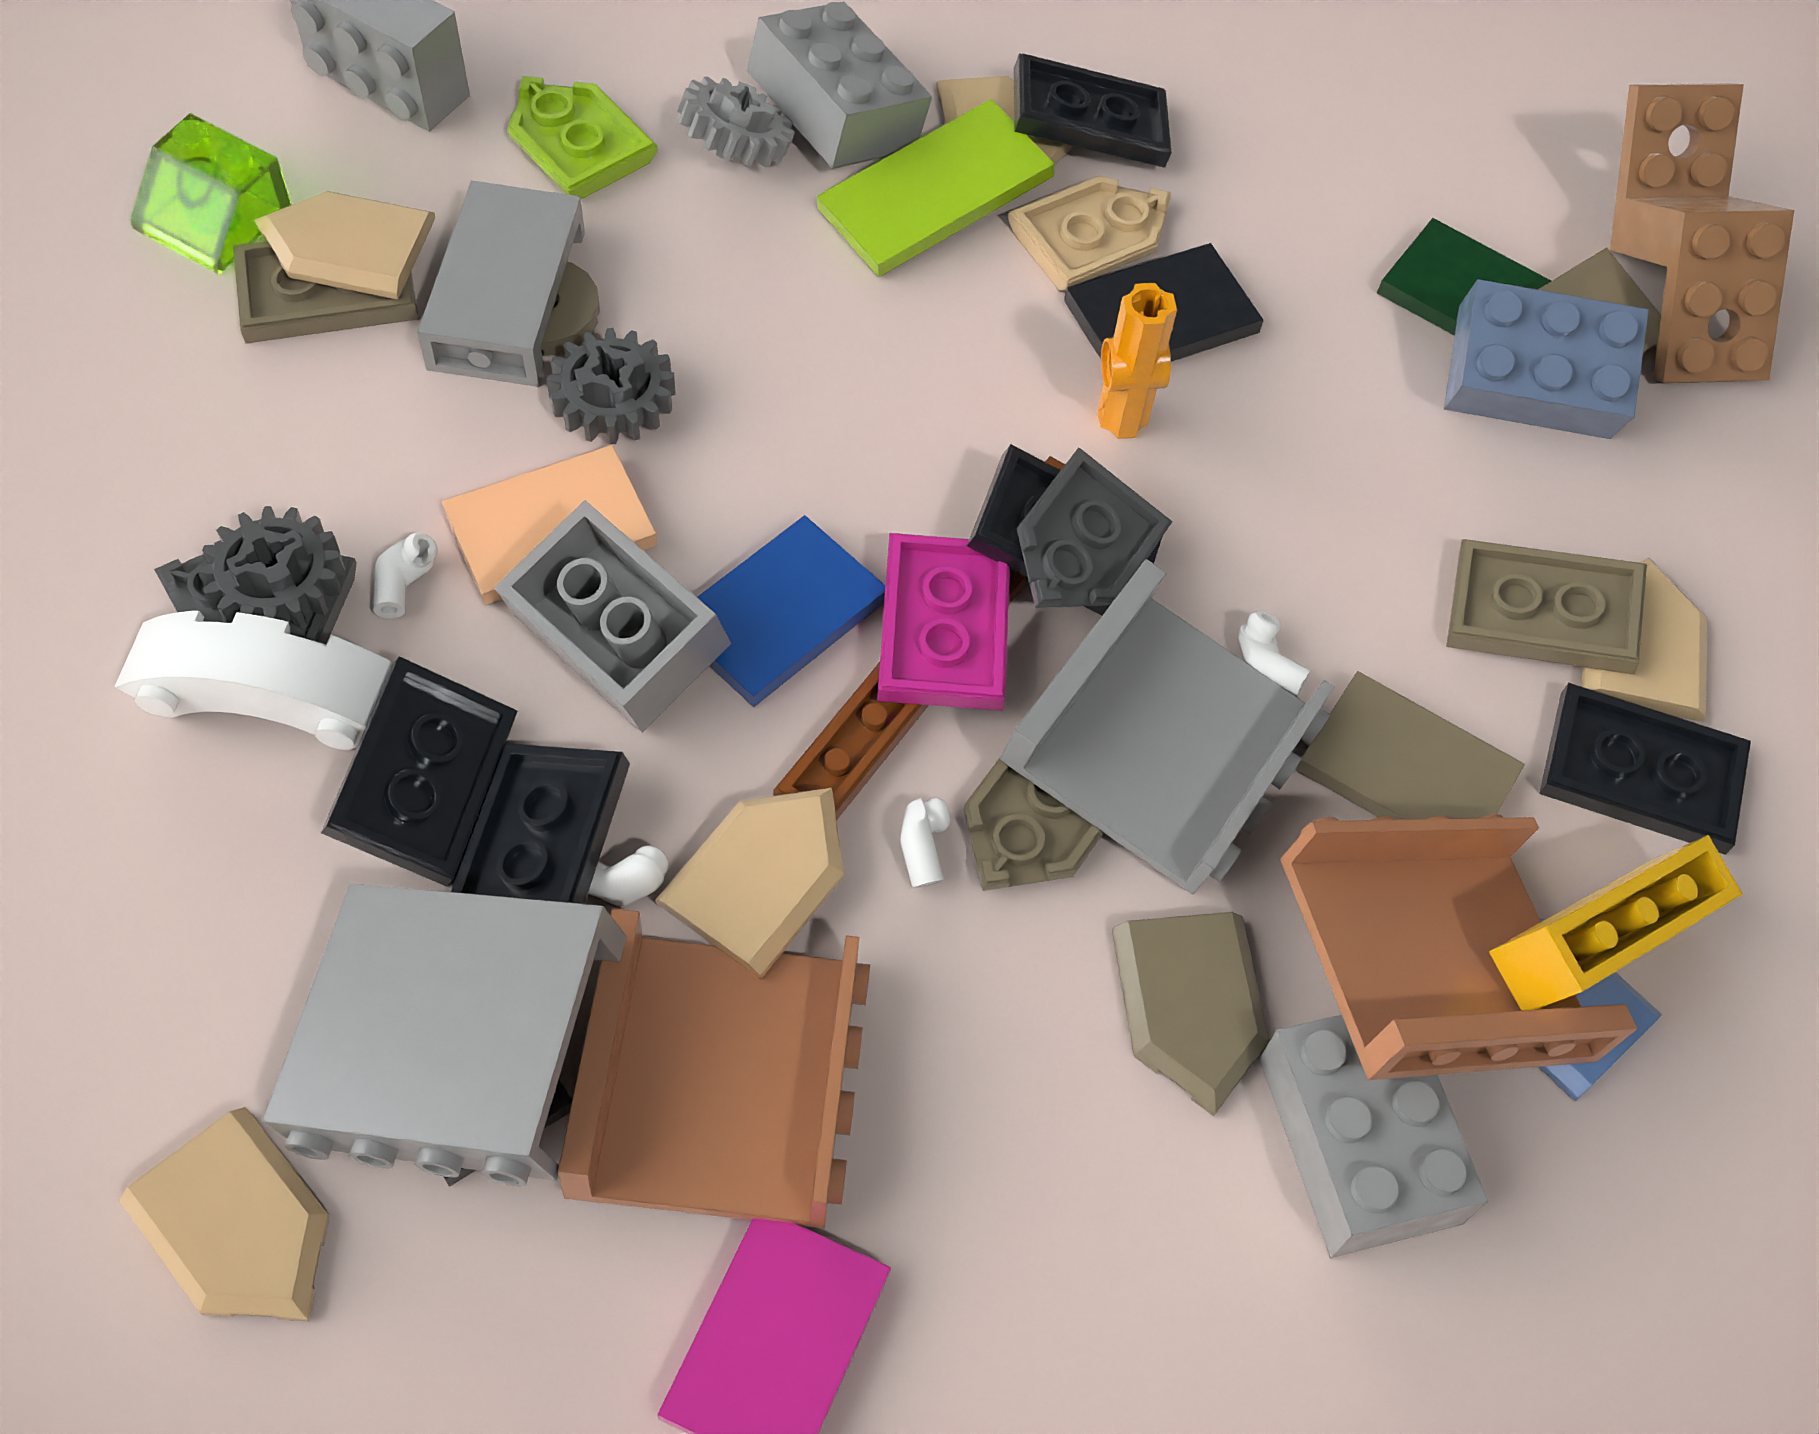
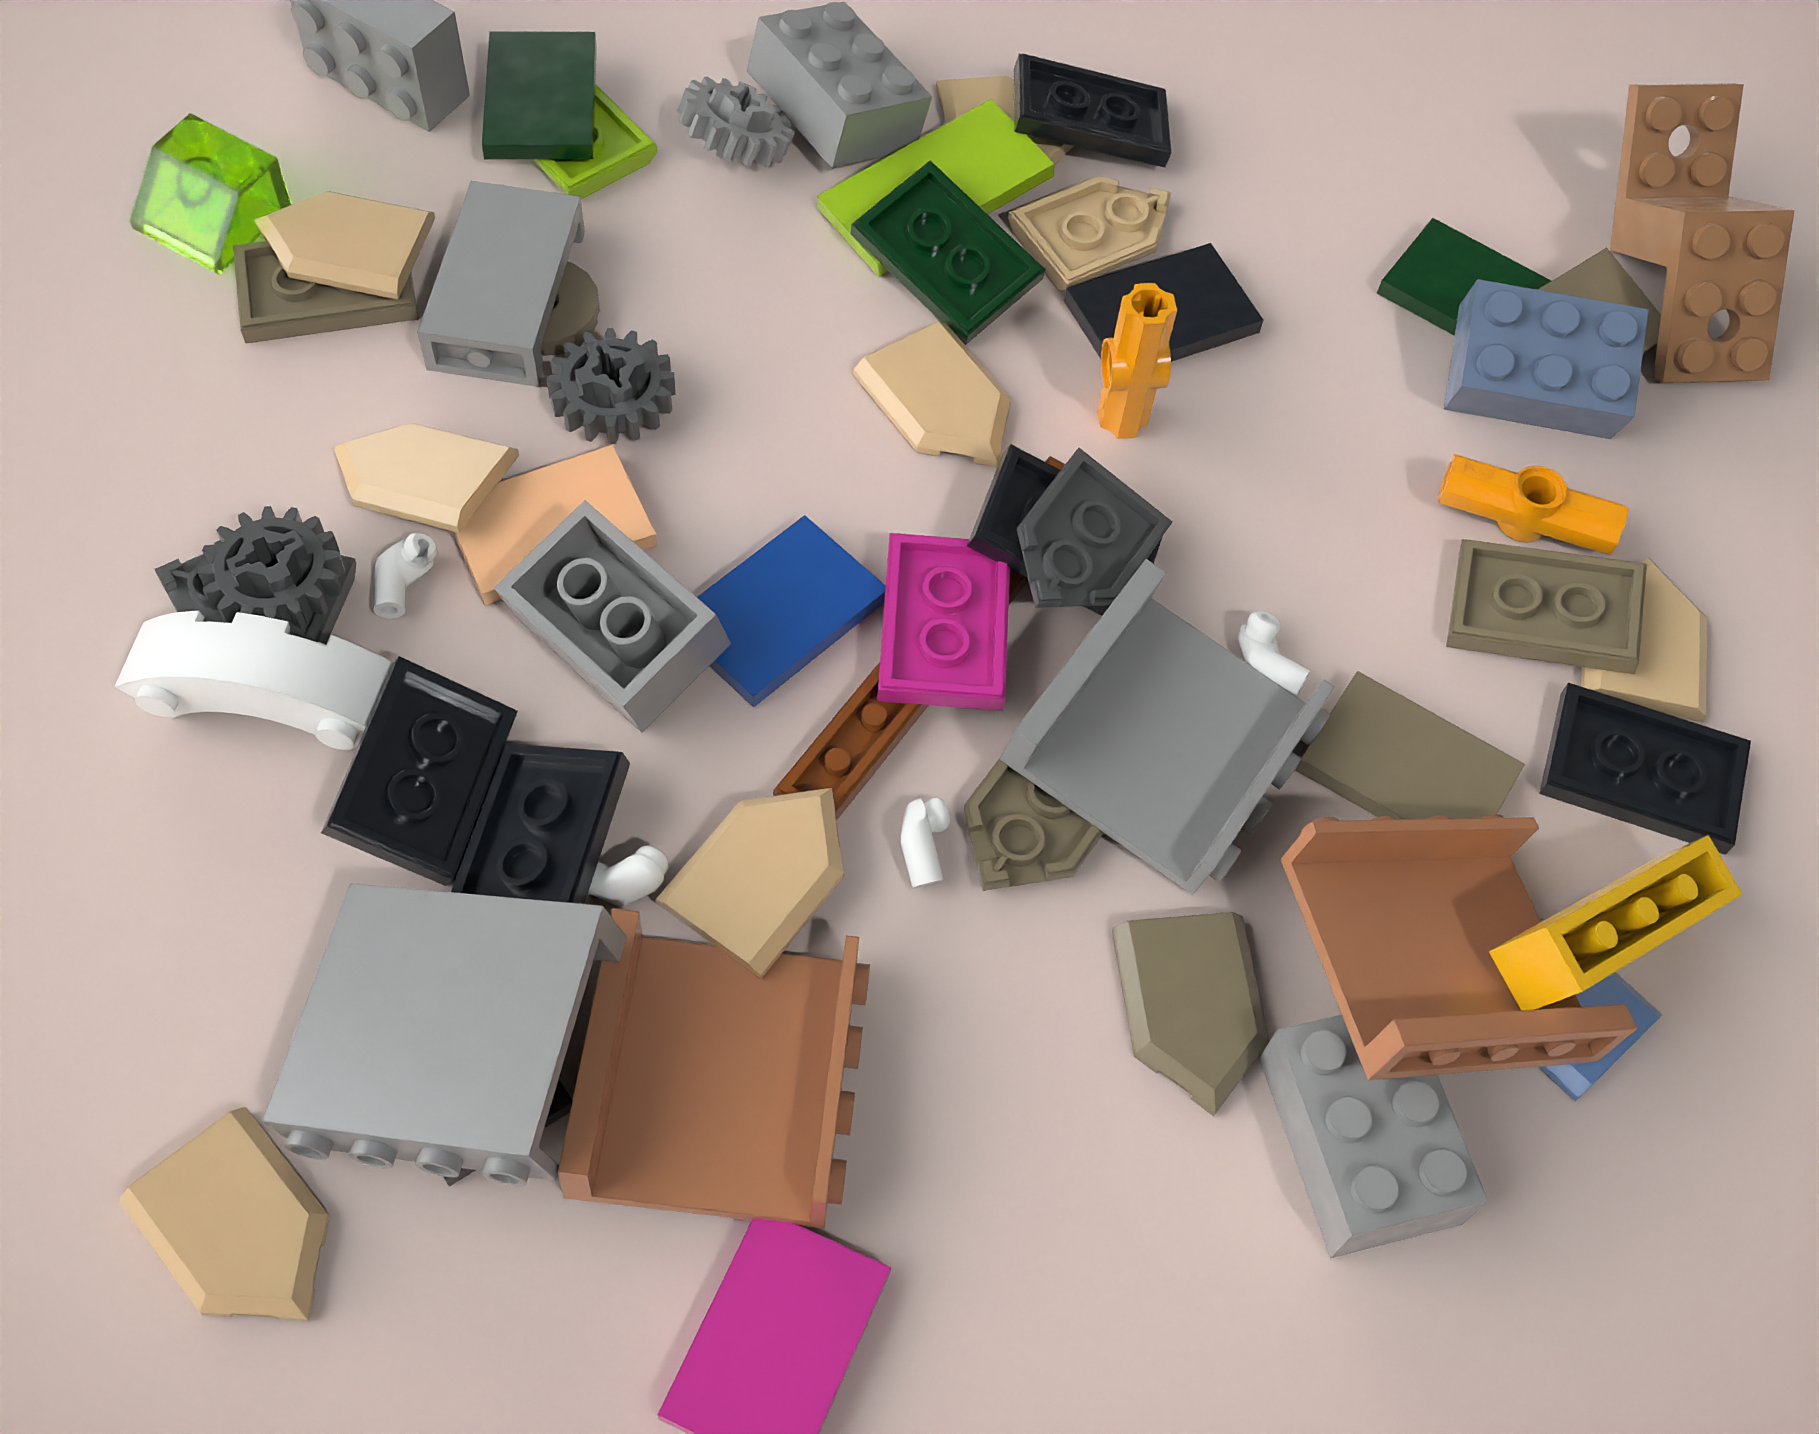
none -> tan tile [334,423,519,533]
none -> dark green tile [482,31,597,159]
none -> dark green tile [850,160,1046,345]
none -> tan tile [853,321,1011,467]
none -> light orange piece [1437,454,1629,555]

